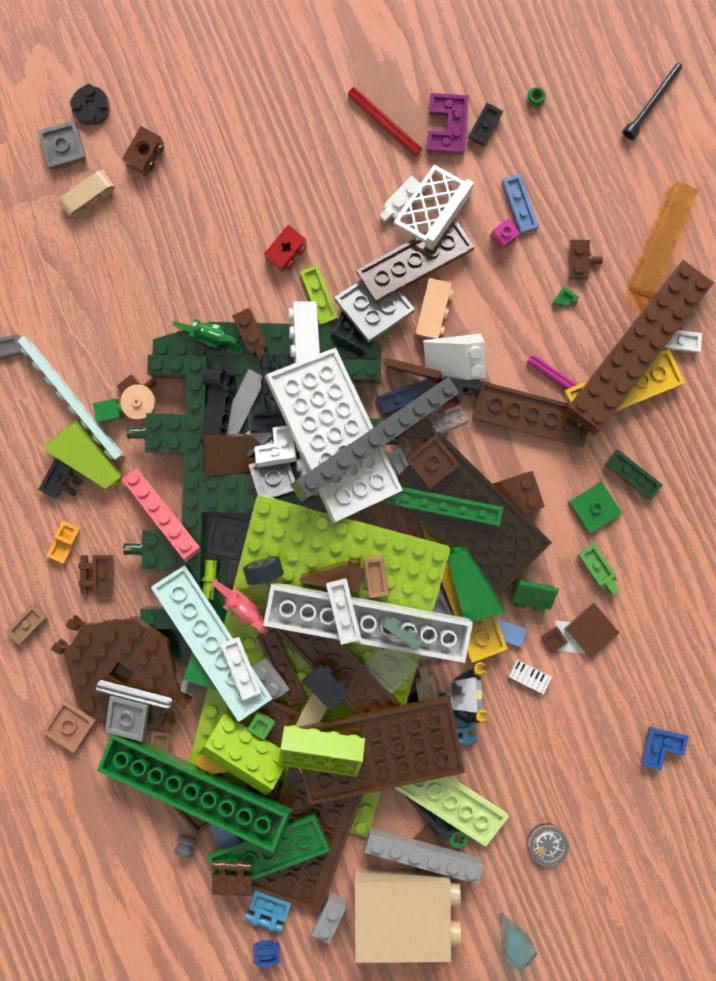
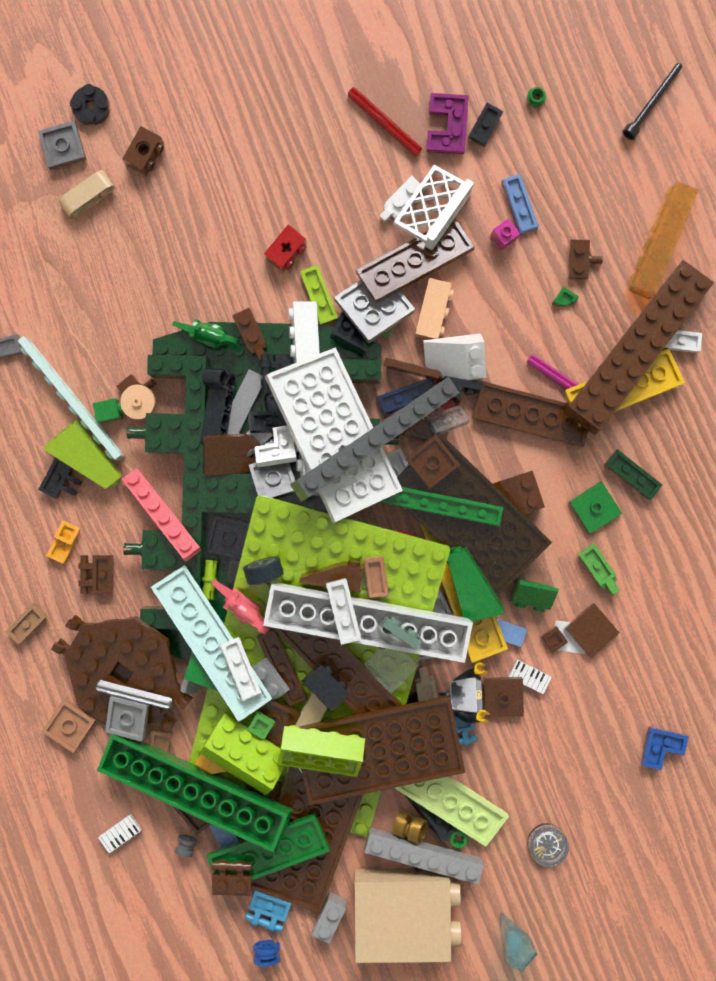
none -> white tile [98,814,142,853]
none -> pearl gold wheel [393,811,428,845]
none -> reddish brown plate [484,677,524,717]

